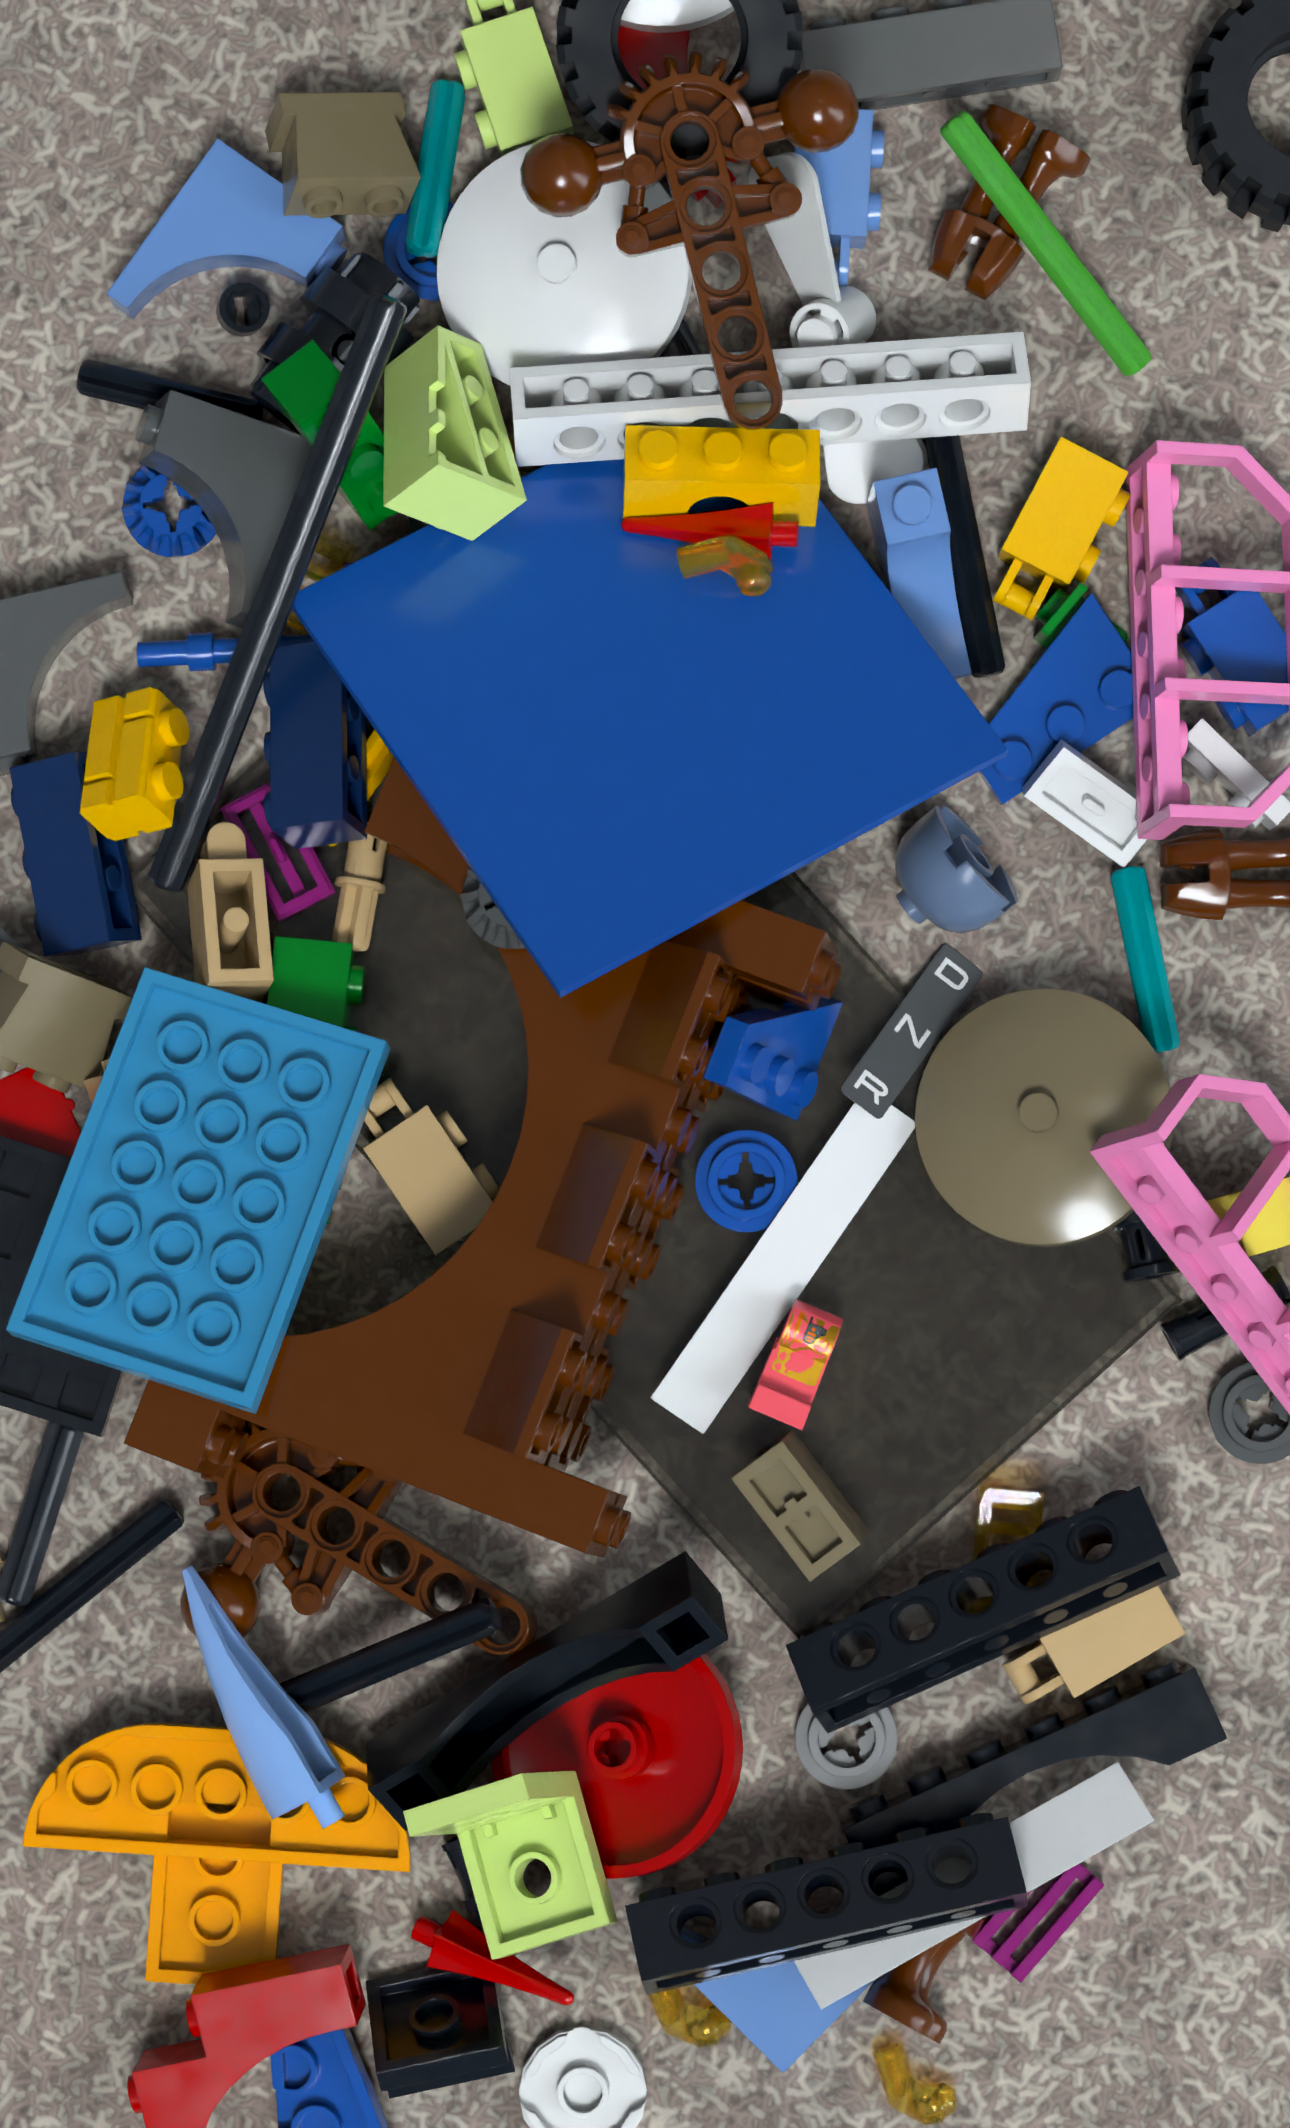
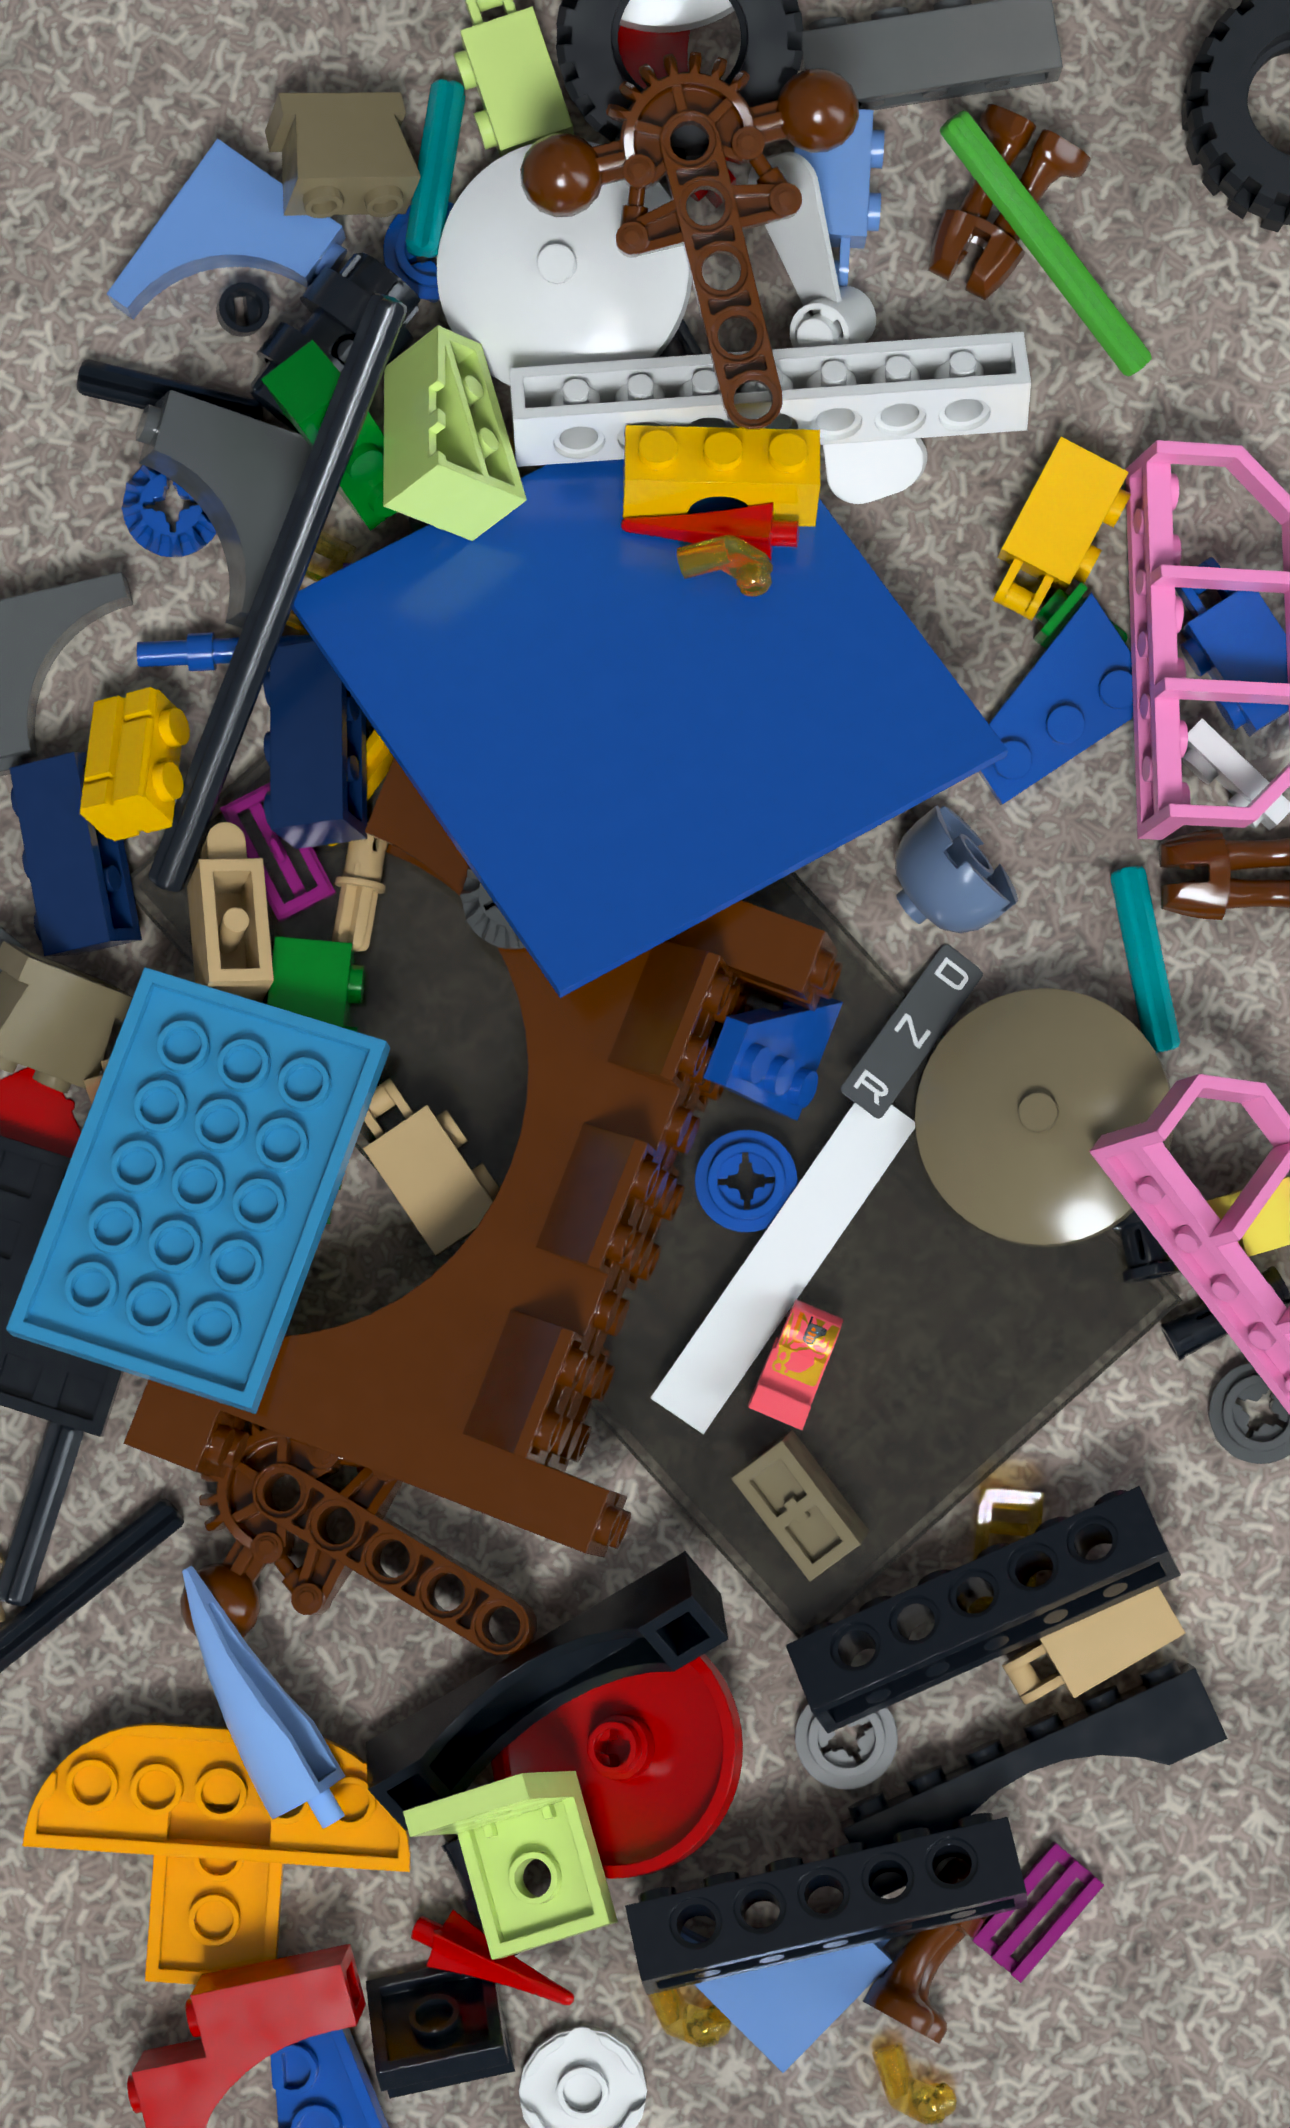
black axle [279,1598,502,1713] -> none
white sticker [794,1762,1154,2010] -> none
medium blue arch [866,468,972,679] -> none
black axle [924,435,1005,678] -> none
white plate [1022,739,1147,868] -> none

